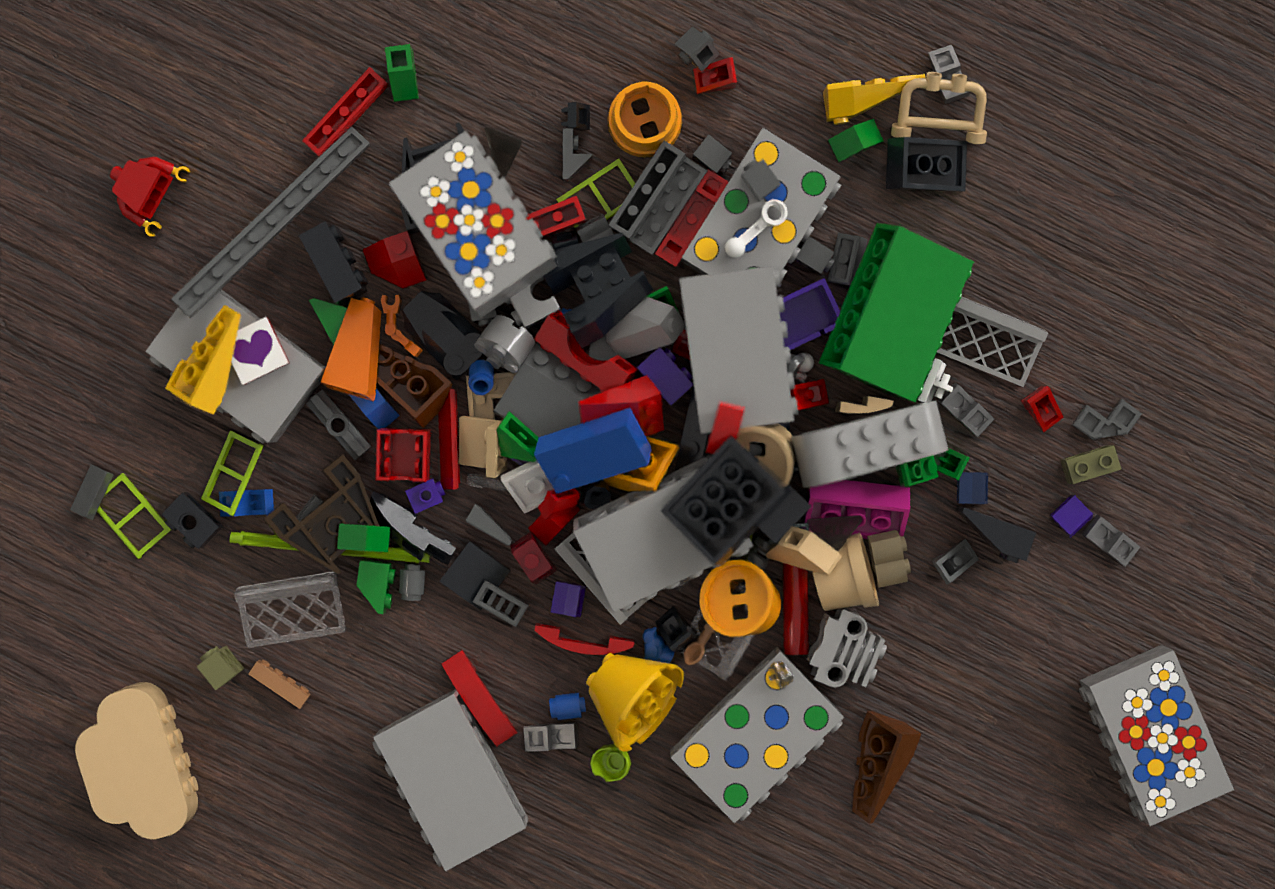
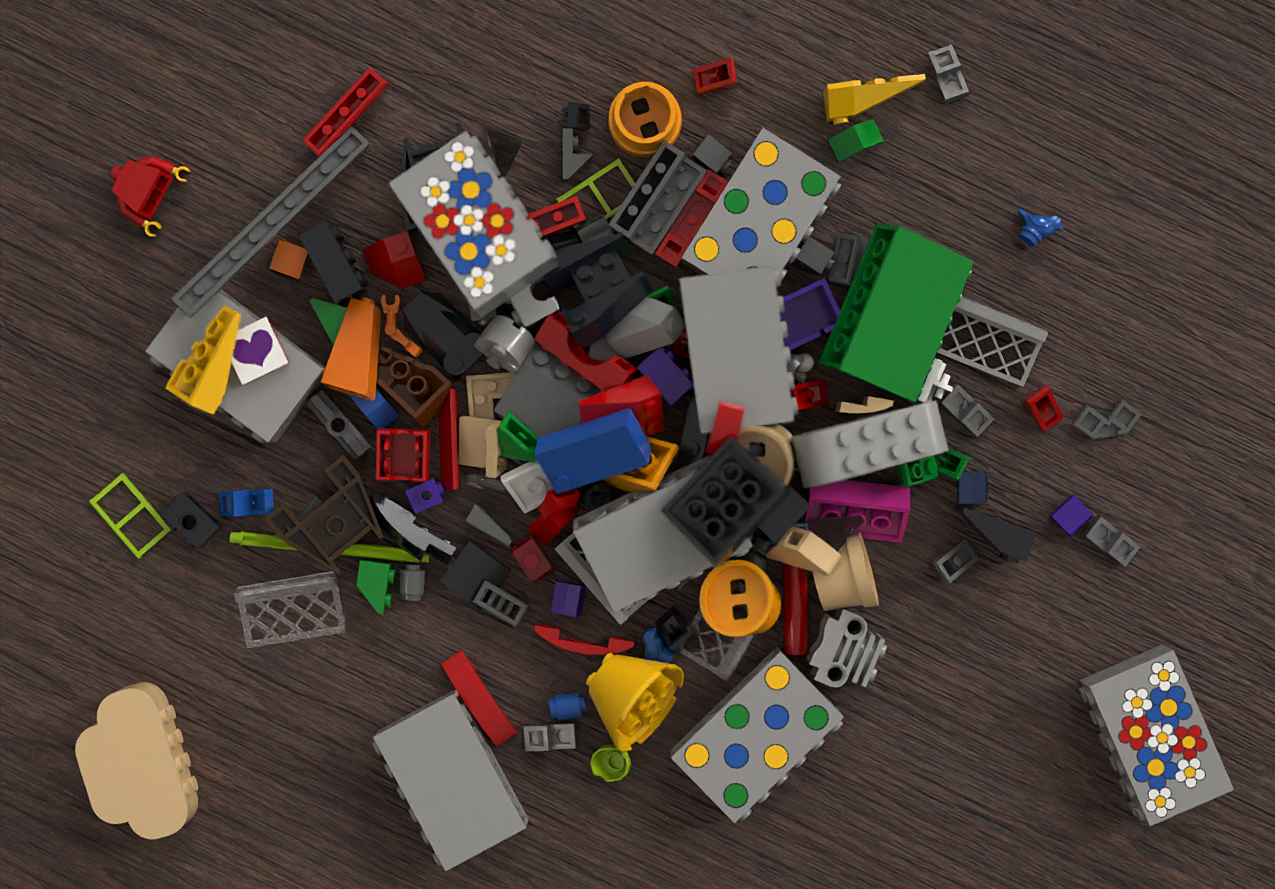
dark grey slope [70,464,114,520] -> none
olive brick [197,646,244,691] -> none
lime window [201,431,263,516] -> none
medium nougat piece [249,660,311,709] -> none
green slope [337,524,390,552] -> none
green slope [385,44,419,102] -> none
blue brick [468,360,494,395] -> none
dark grey brick [675,26,720,72] -> none
medium nougat piece [684,623,716,666] -> none
white piece [725,200,787,258] -> none
dark grey brick [741,159,781,202] -> none
clear smoke piece [769,661,793,689] -> none
reddish brown wedge [852,711,922,824] -> none
dark tan brick [867,530,911,588] -> none
black slope [886,137,967,192] -> none
tan bar [891,72,987,144] -> none
olive brick [1060,445,1121,484] -> none
none -> orange piece [269,239,309,279]
none -> blue animal [1017,208,1063,247]

